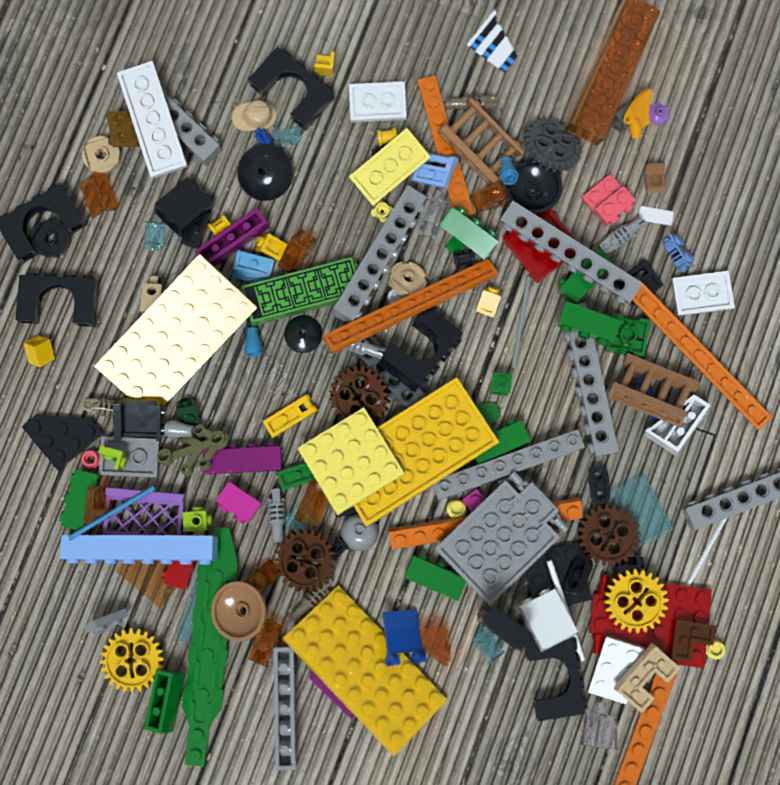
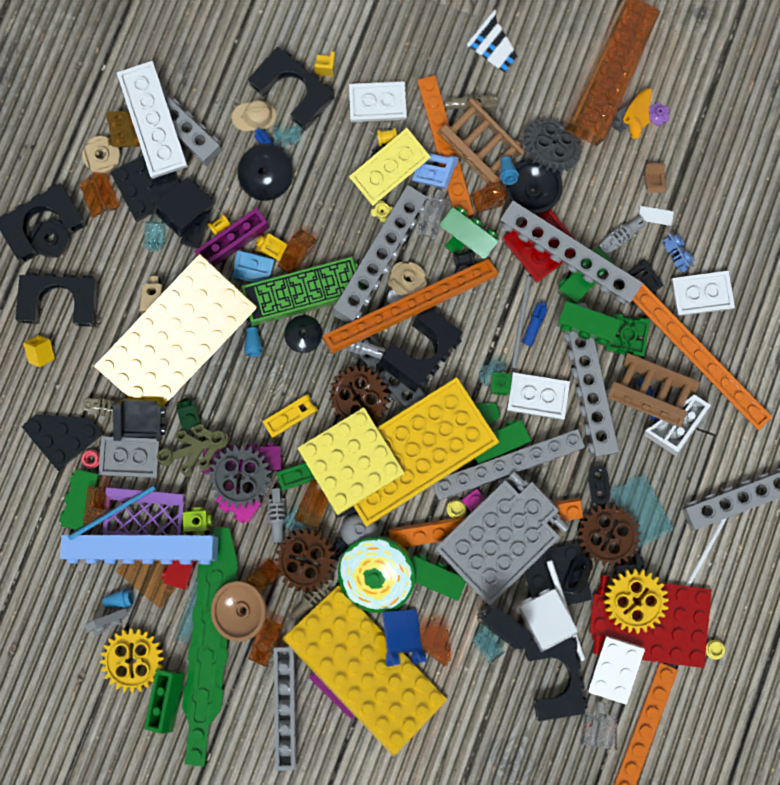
lime bracket [98,445,128,471] -> none
light grey cone [164,419,194,439] -> none
yellow bracket [476,286,502,318] -> none
coral plate [581,174,636,226] -> none
tan plate [613,643,680,713] -> none
reddish brown plate [670,619,716,662] -> none
none -> dark azure cone [103,589,134,608]
none -> black plate [110,155,179,222]
none -> dark grey gear [208,445,272,508]
none -> dish [338,536,416,613]
none -> clear light blue bracket [479,360,507,387]
none -> white plate [507,372,570,420]
none -> blue piece [522,302,548,347]

